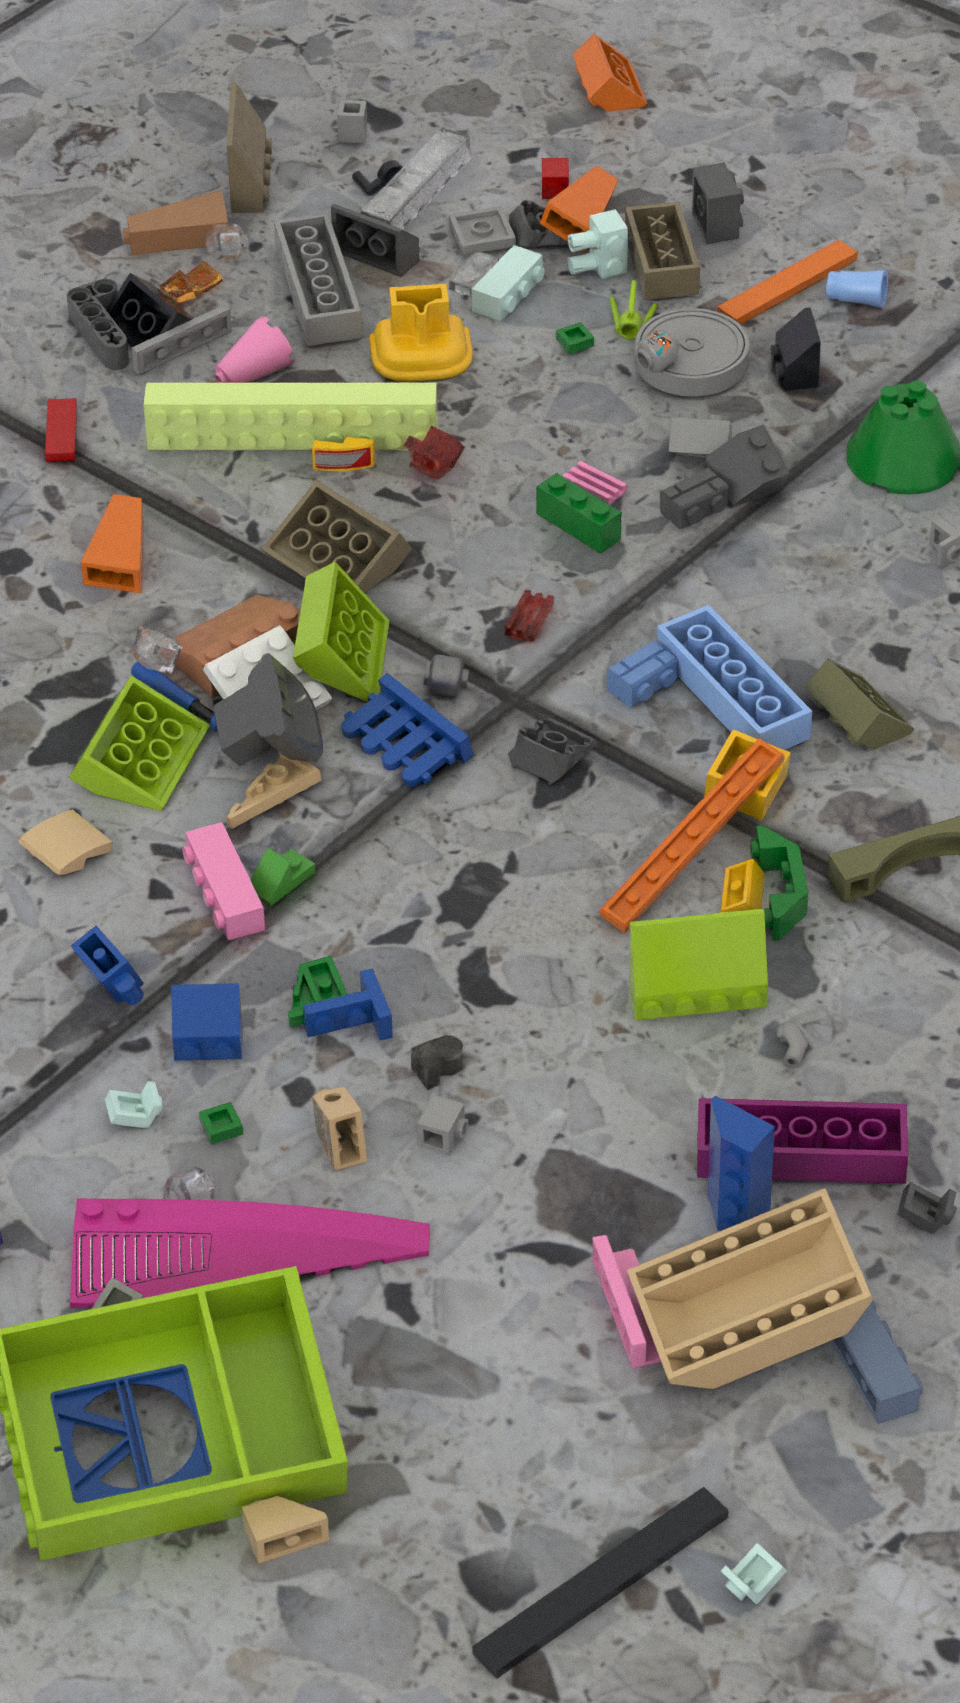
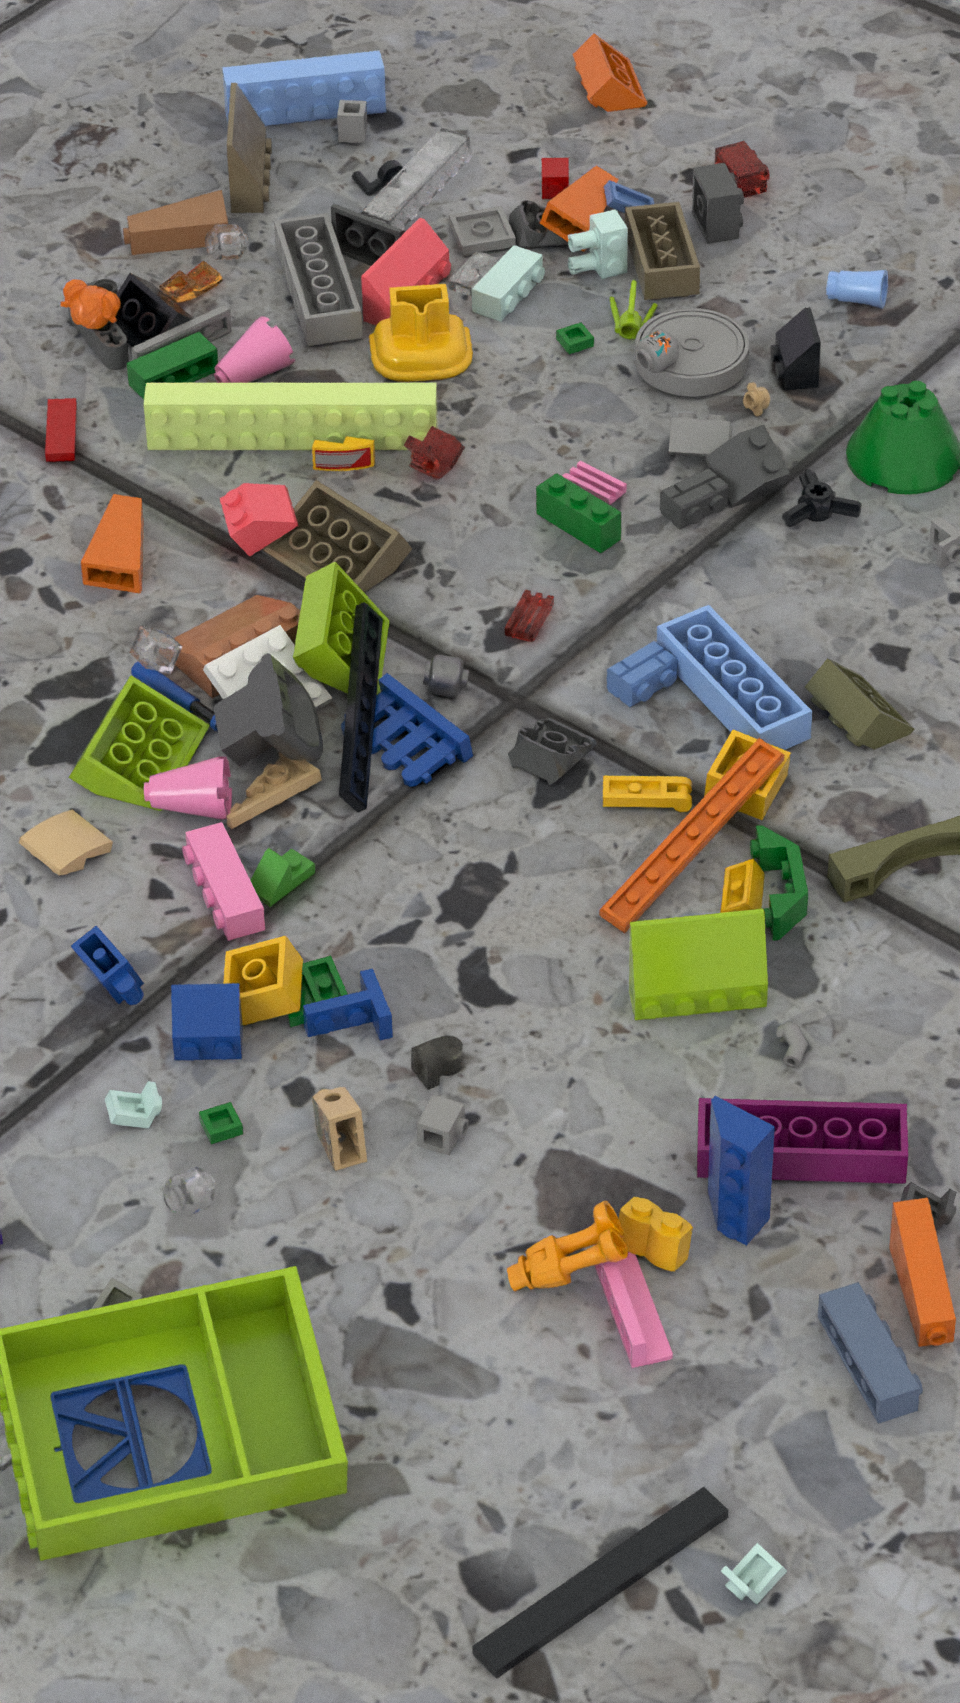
dark pink wedge [70,1198,430,1308] -> none
tan slope [242,1496,329,1564] -> none
tan slope [627,1188,873,1389] -> none
orange tile [717,239,858,325] -> none
none -> orange hair [61,279,121,329]
none -> green brick [127,332,218,400]
none -> bright pink cone [144,756,232,820]
none -> coral slope [220,483,298,557]
none -> light blue brick [222,50,386,126]
none -> yellow brick [223,935,303,1026]
none -> black tile [339,602,383,813]
none -> coral slope [361,218,451,326]
none -> light orange piece [507,1201,628,1291]
none -> yellow plate [603,775,692,812]
none -> medium blue tile [604,180,654,213]
none -> yellow brick [619,1197,693,1272]
none -> clear red brick [715,141,770,198]
none -> tan plate [743,382,770,416]
none -> black bush [782,469,862,527]
none -> orange slope [889,1198,956,1347]

